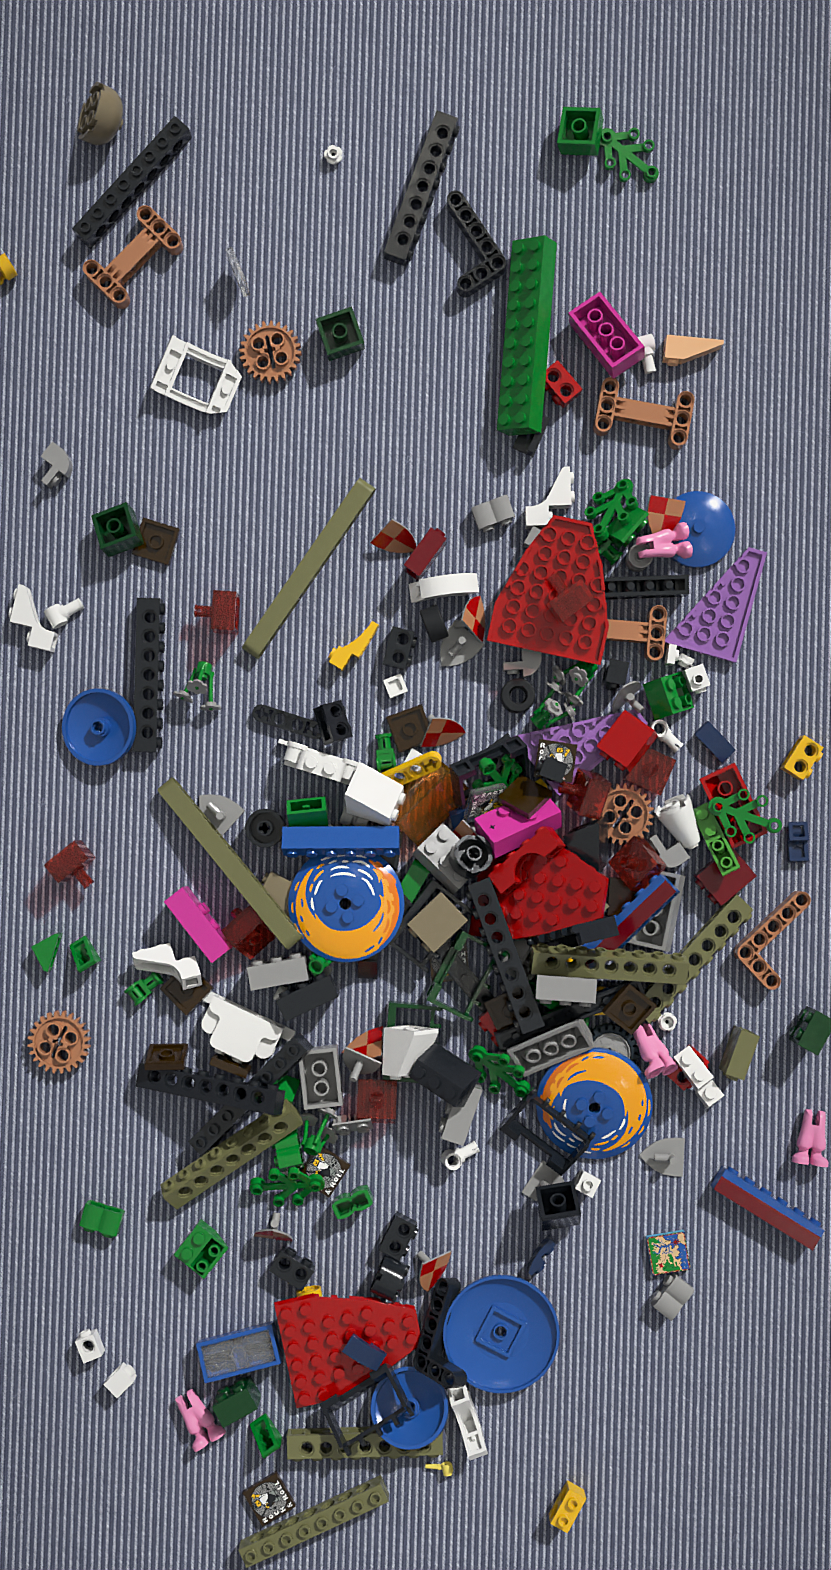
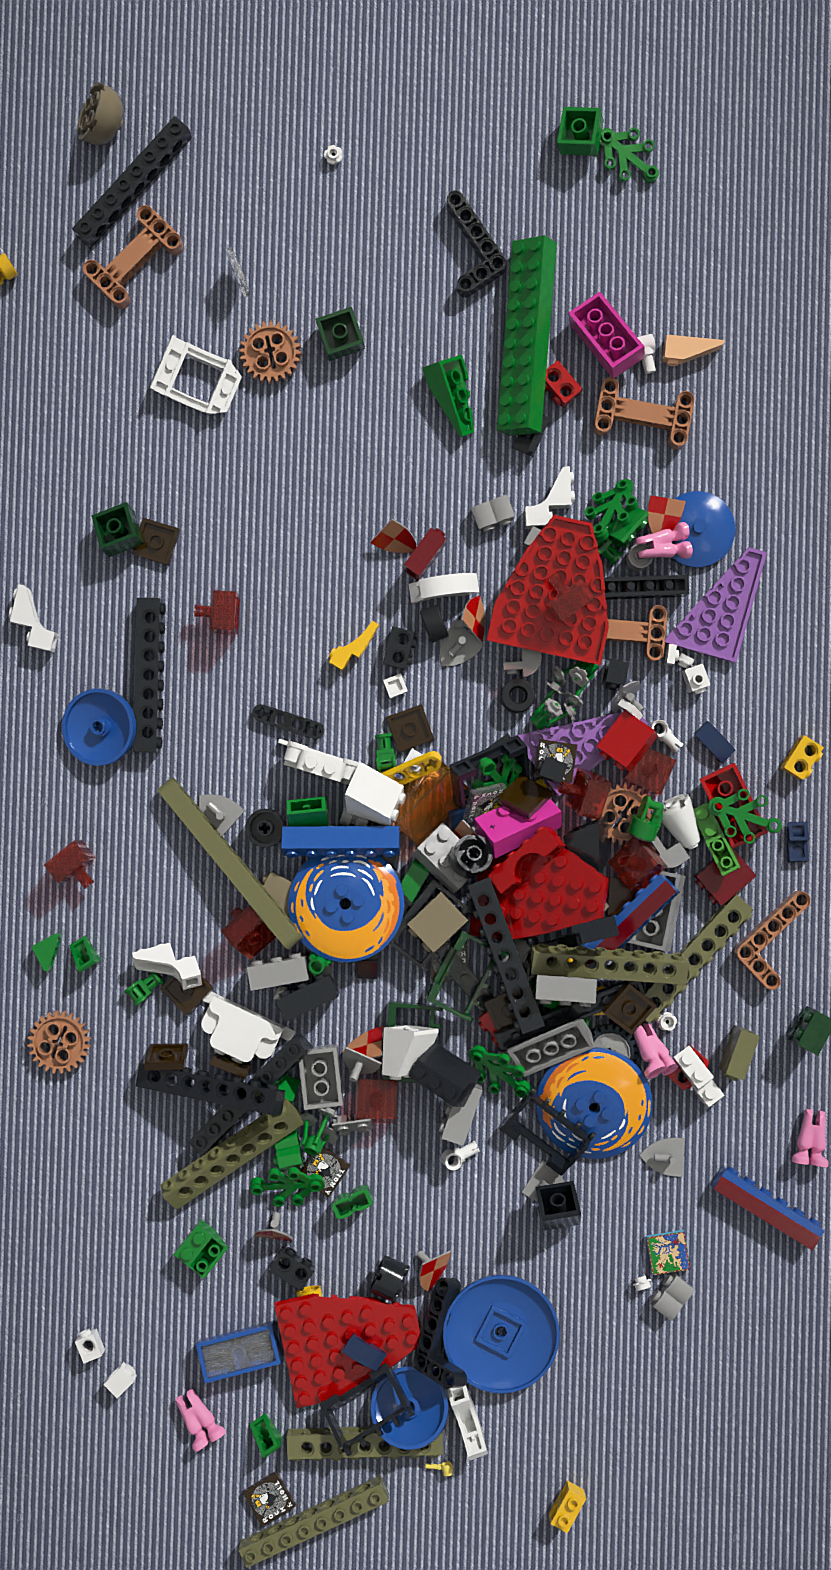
light grey brick [41,441,73,489] -> none
white pin [44,598,84,629] -> none
green brick [79,1200,125,1238] -> none
dark pink brick [164,886,234,963] -> none
plant [173,661,221,711] -> none
dark green brick [212,1375,261,1428] -> none
olive beam [242,478,376,659] -> none
black brick [313,700,353,746] -> none
black brick [379,1211,419,1261] -> none
black brick [384,110,460,266] -> none
shield [420,715,466,747] -> none
dark blue slope [527,1234,556,1275] -> none
white brick [574,1169,601,1198] -> none
green slope [643,672,694,720] -> none
none -> green wedge [422,355,474,437]
none -> white tile [618,699,643,720]
none -> green piece [627,795,664,842]
none -> white plate [633,1276,651,1291]

